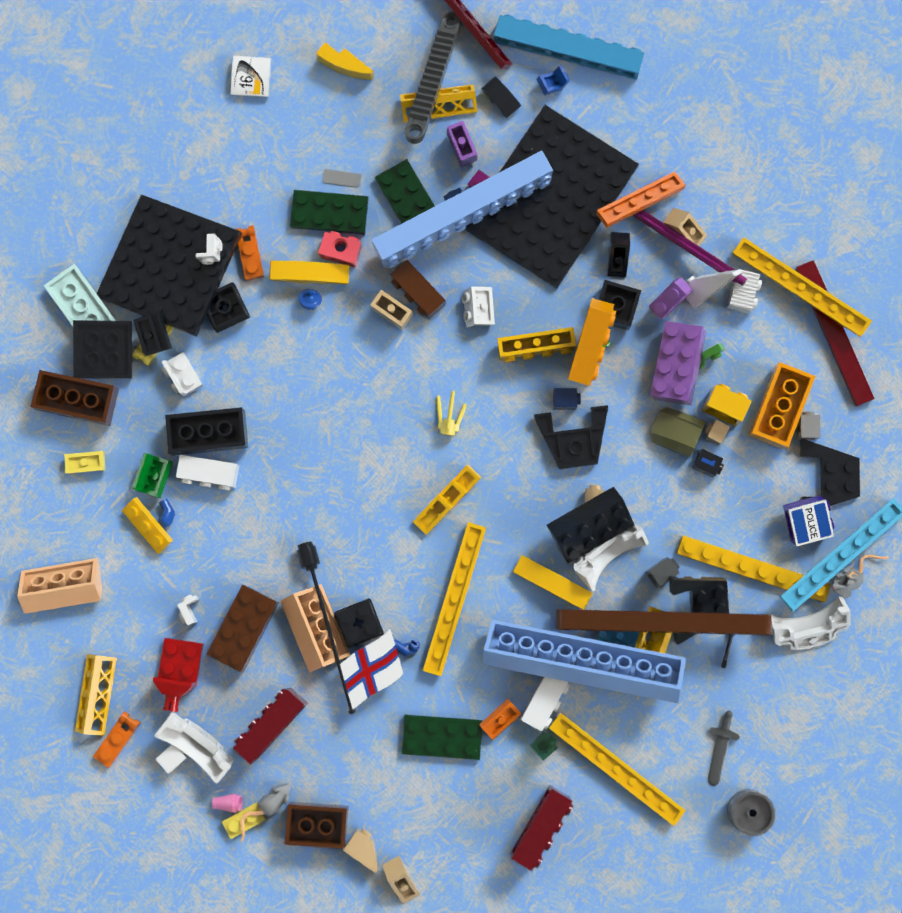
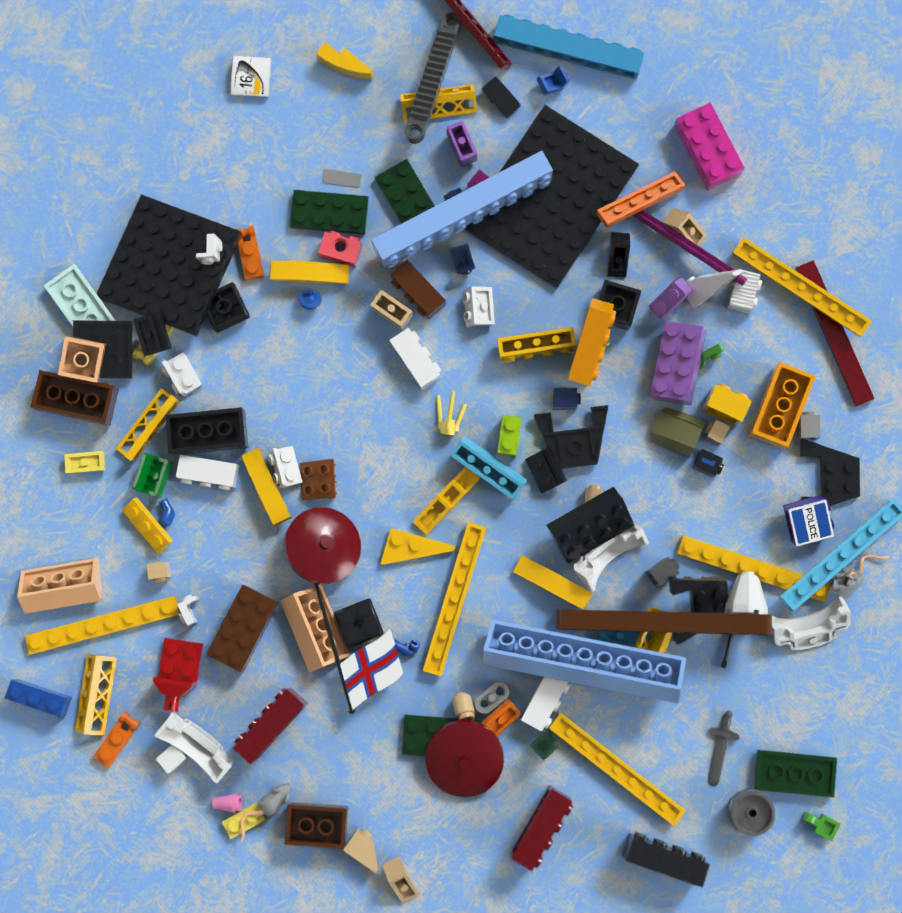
none -> blue brick [4,679,72,717]
none -> yellow plate [25,596,180,655]
none -> light nougat brick [58,336,106,383]
none -> yellow fence [116,388,180,463]
none -> tan plate [146,561,171,583]
none -> yellow slope [241,448,291,526]
none -> white bracket [268,446,302,489]
none -> dark red dish [284,507,361,584]
none -> dark orange hinge [300,459,337,501]
none -> yellow wing [381,528,456,565]
none -> white brick [389,328,441,390]
none -> dark red dish [425,720,504,797]
none -> dark blue bracket [450,243,476,275]
none -> medium azure brick [450,436,527,500]
none -> tan brick [452,692,475,720]
none -> light grey plate [475,682,509,714]
none -> lime brick [497,415,522,458]
none -> black plate [525,447,567,494]
none -> black brick [622,832,710,888]
none -> dark pink brick [674,102,745,191]
none -> white cone [725,571,768,614]
none -> dark green plate [754,749,837,798]
none -> bright green plate [802,811,841,841]

